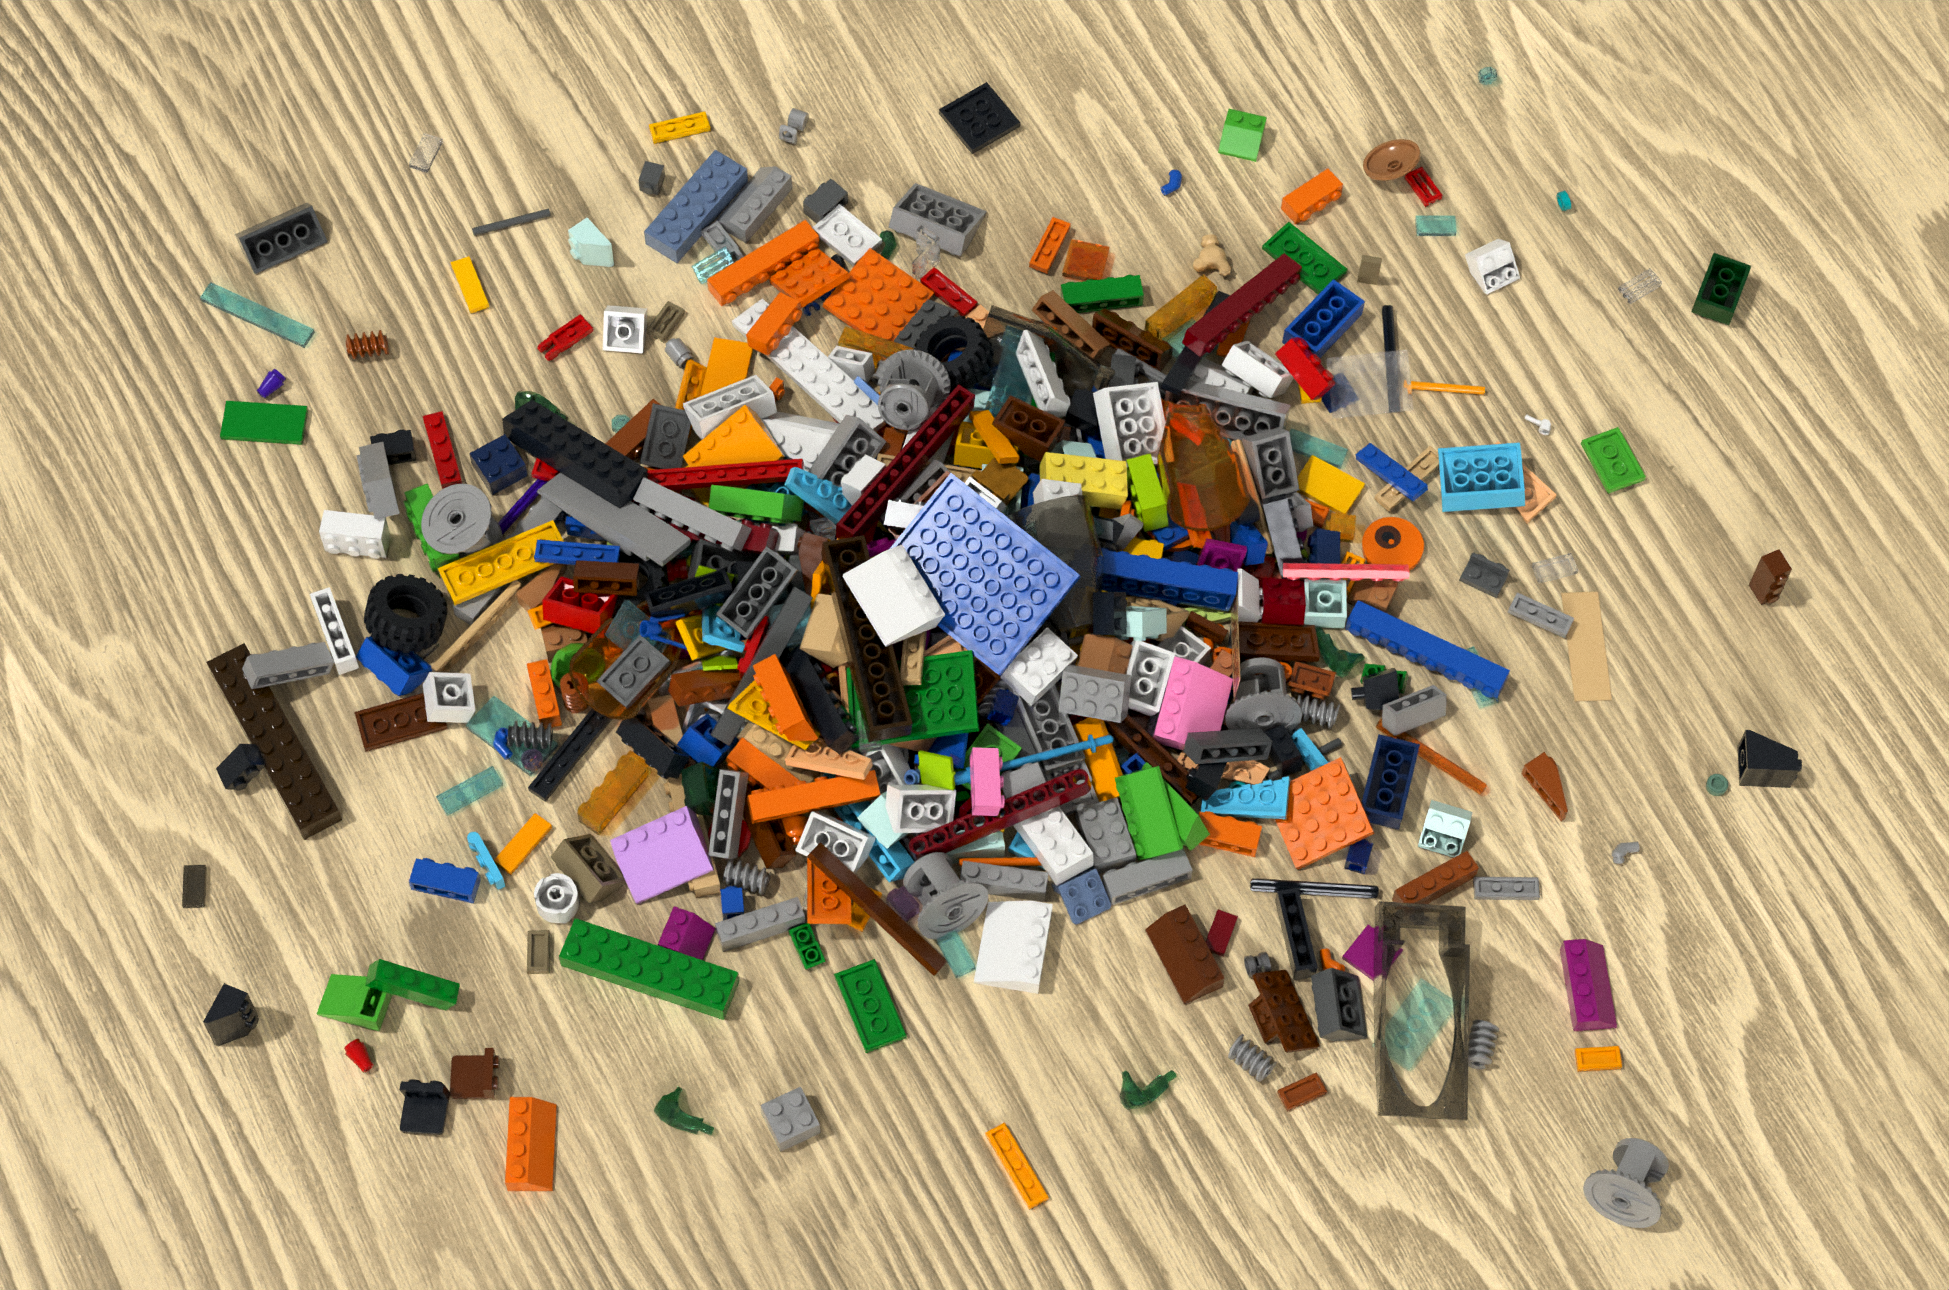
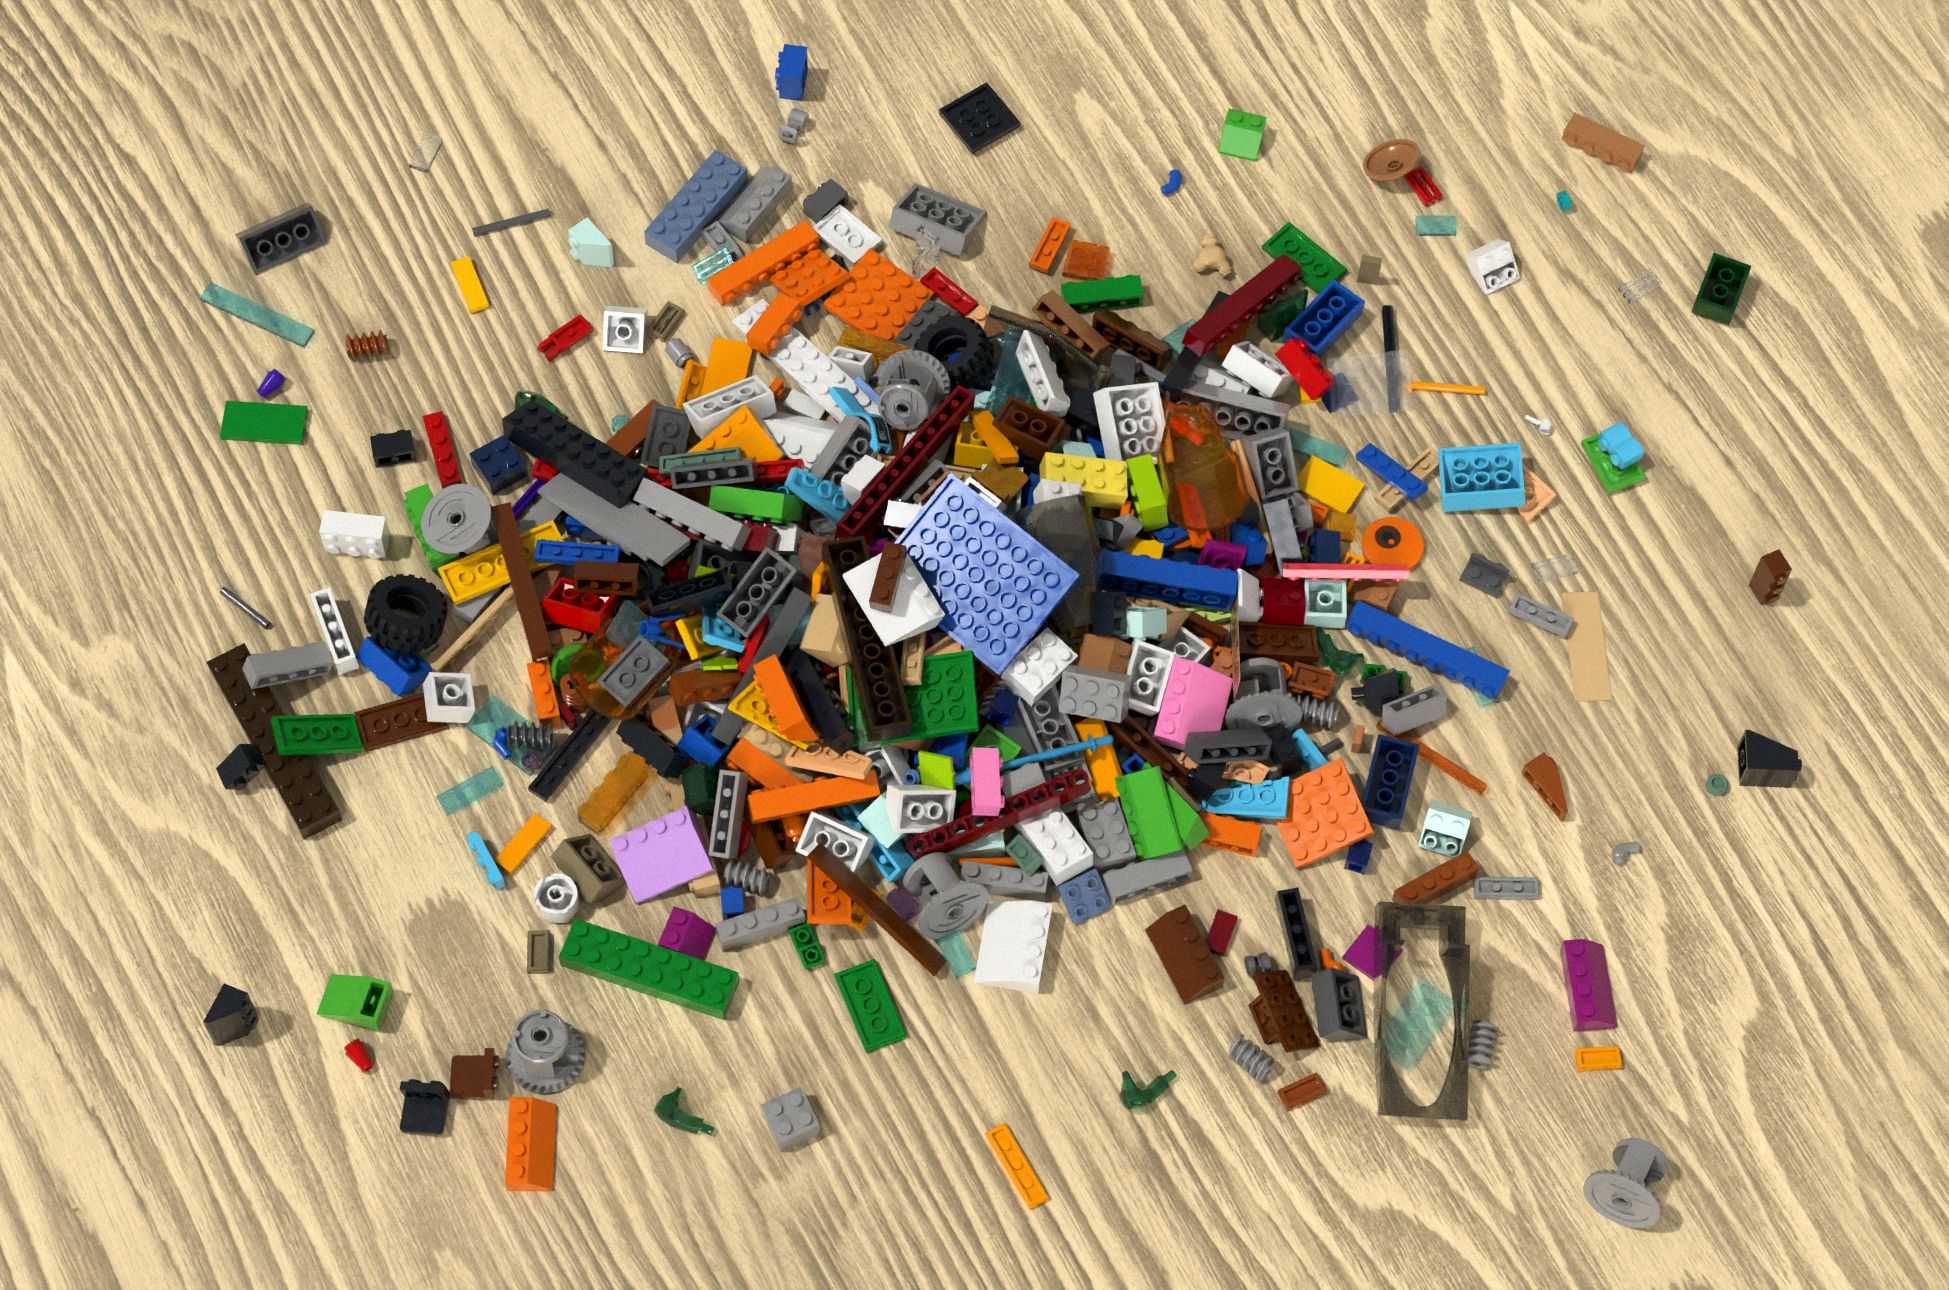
clear smoke tile [182,865,207,908] -> none
light grey brick [356,442,400,519] -> none
green brick [365,959,460,1011] -> none
blue brick [409,858,481,904] -> none
dark grey brick [638,161,665,195] -> none
yellow tile [649,111,711,144] -> none
clear green arm [880,230,897,259] -> none
clear yellow brick [1144,274,1217,341] -> none
black axle [1250,878,1379,898] -> none
orange brick [1281,168,1343,224] -> none
clear light blue tile [1478,67,1498,85] -> none
none -> dark grey bar [219,587,271,629]
none -> green tile [271,714,363,755]
none -> reddish brown tile [491,502,553,662]
none -> light grey piece [505,1010,585,1094]
none -> dark red tile [558,702,578,731]
none -> sand green tile [659,447,742,477]
none -> dark grey brick [670,456,759,489]
none -> blue brick [775,44,808,101]
none -> white tile [783,389,826,420]
none -> medium azure piece [829,387,892,454]
none -> reddish brown brick [869,541,907,613]
none -> sand green plate [1004,834,1045,876]
none -> dark tan tile [1167,776,1203,813]
none -> clear green slope [1257,289,1308,343]
none -> nougat tile [1351,725,1365,753]
none -> medium nougat brick [1562,113,1645,173]
none -> medium azure brick [1598,422,1644,469]

